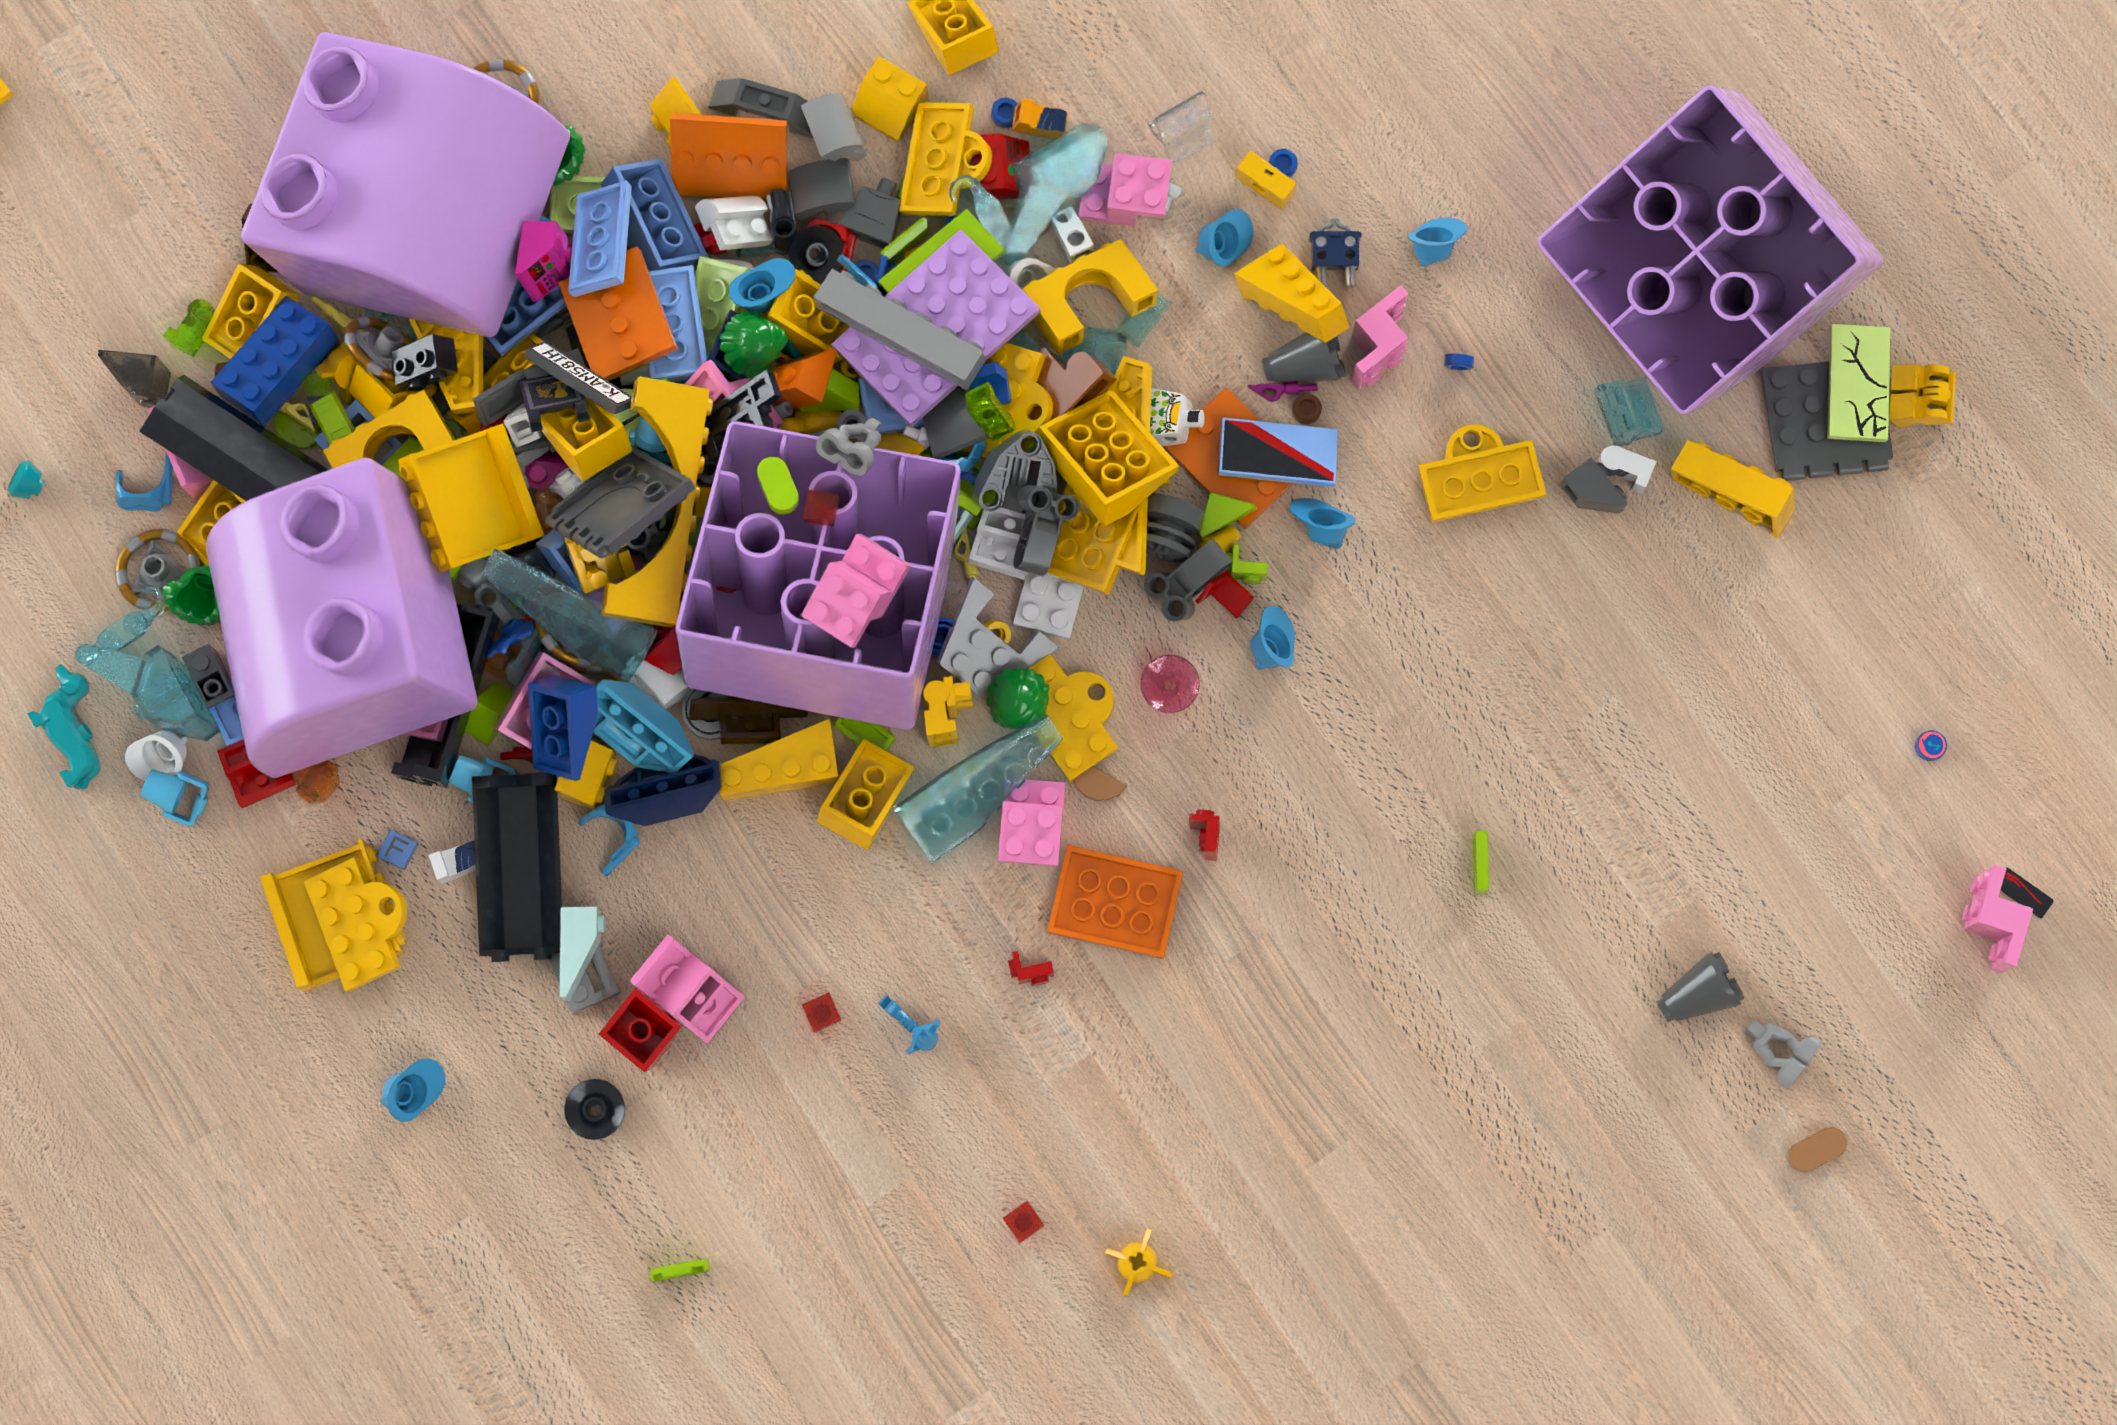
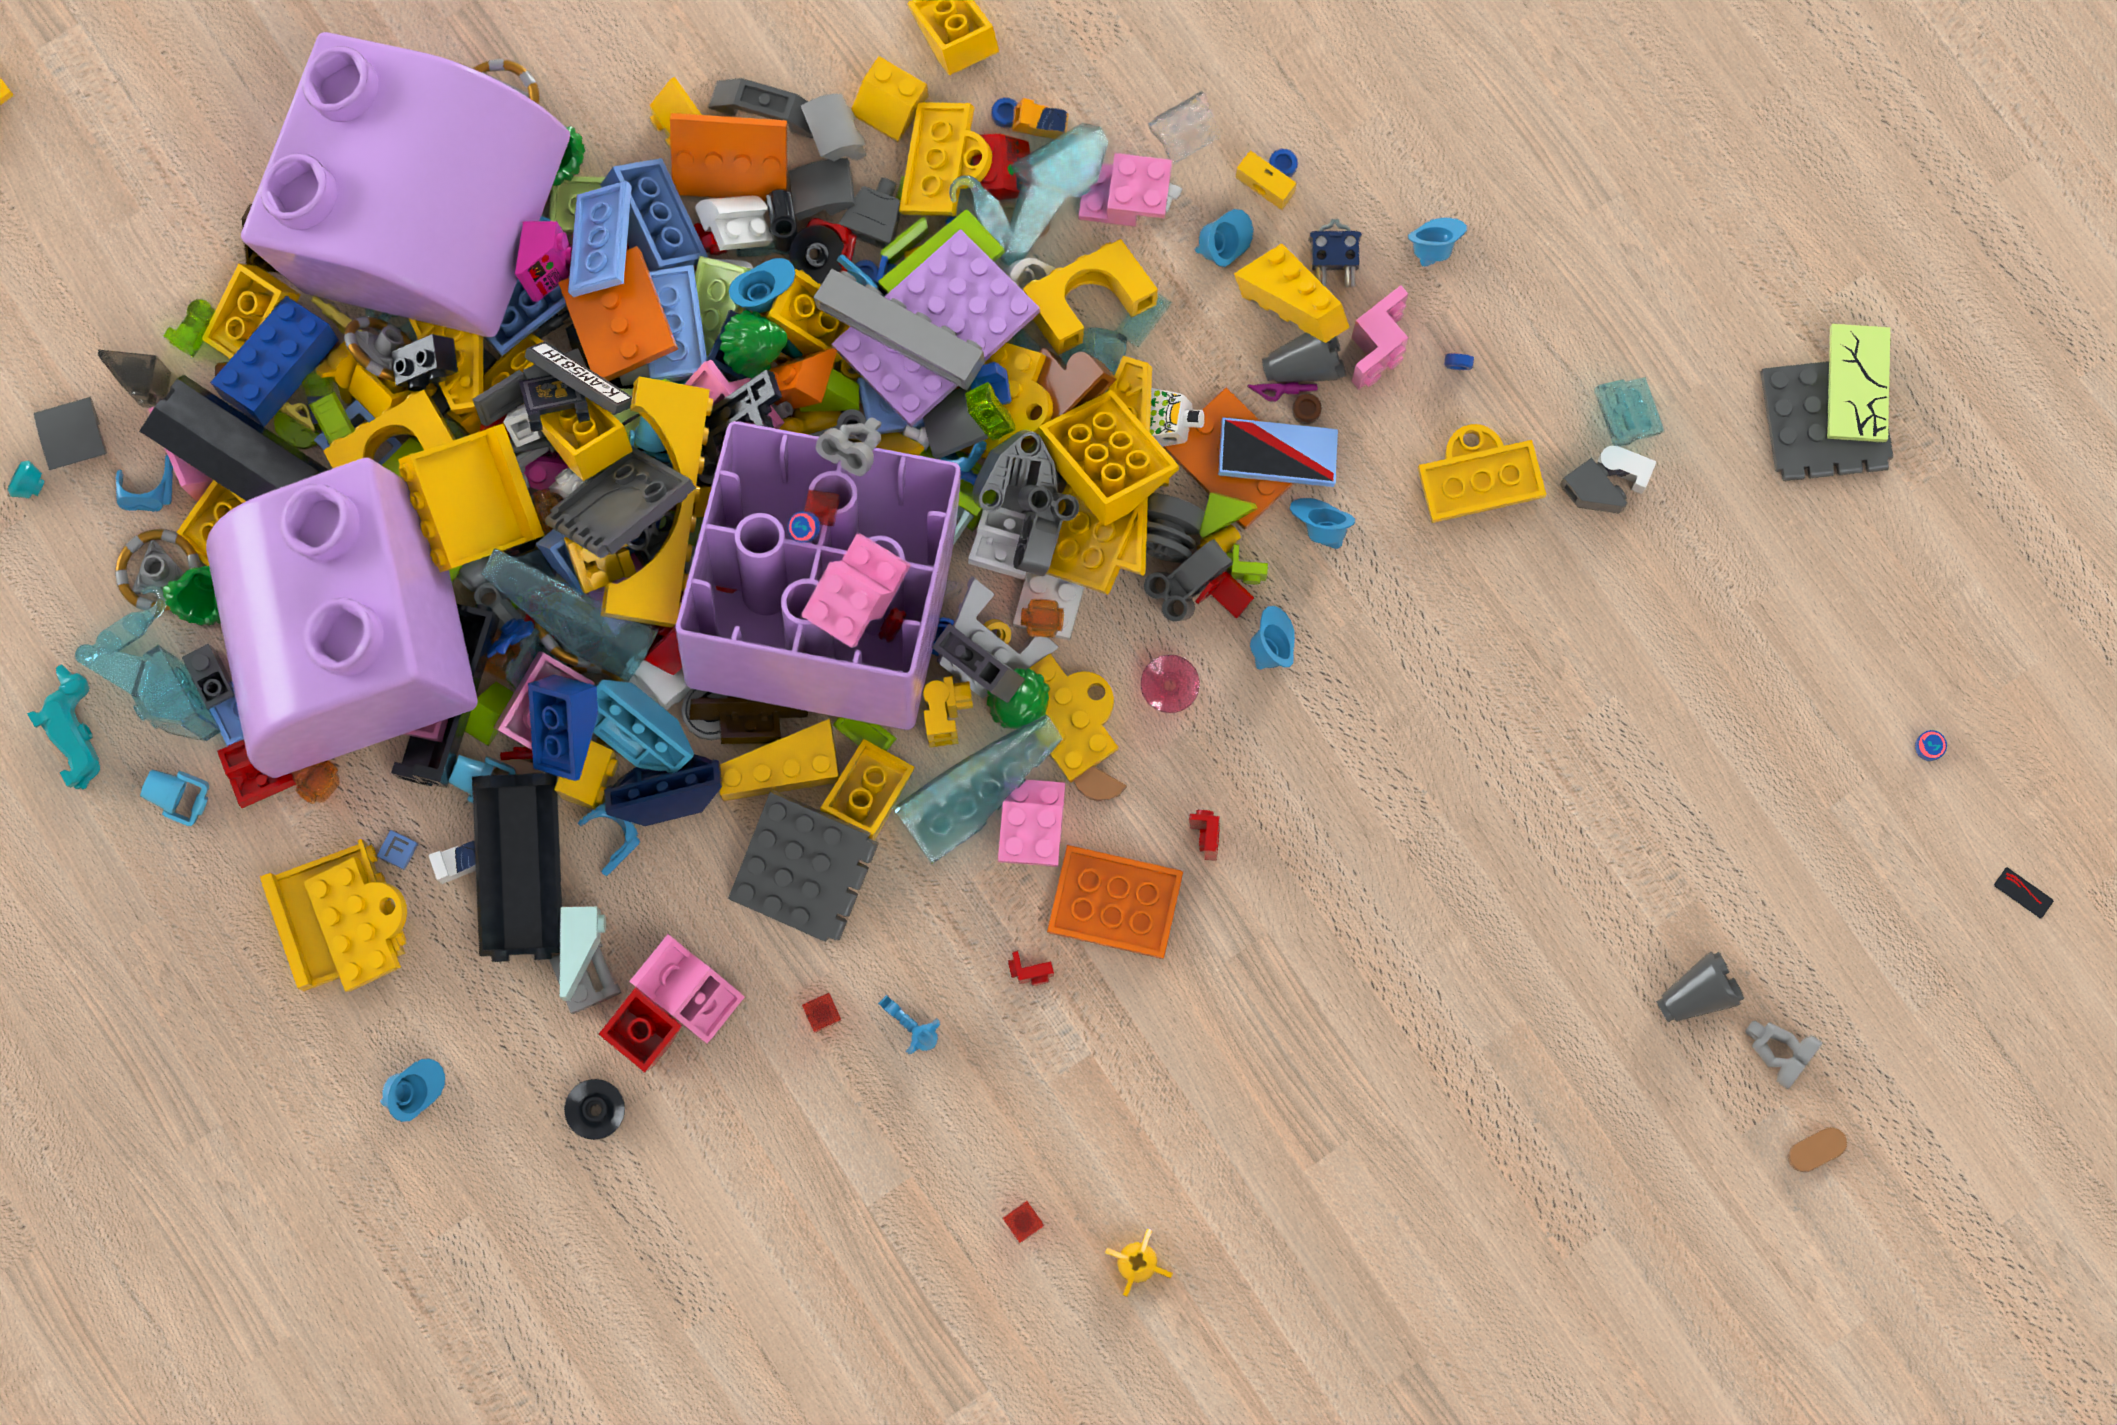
white piece [125,730,187,781] -> none
lime tile [649,1259,710,1283] -> none
lime tile [757,457,799,514] -> none
light yellow hand [953,527,978,579] -> none
white leg [1049,206,1095,264] -> none
lime tile [1472,831,1489,894] -> none
lavender piece [1538,86,1883,414] -> none
yellow wedge [1671,440,1795,539] -> none
yellow hips [1889,364,1957,428] -> none
bright pink bracket [1962,865,2033,973] -> none
none -> dark grey slope [34,396,108,471]
none -> dark grey hinge [728,790,879,942]
none -> blue tile [788,511,820,542]
none -> red axle [878,608,907,643]
none -> dark grey slope [932,624,1025,703]
none -> clear orange head [1021,598,1064,638]

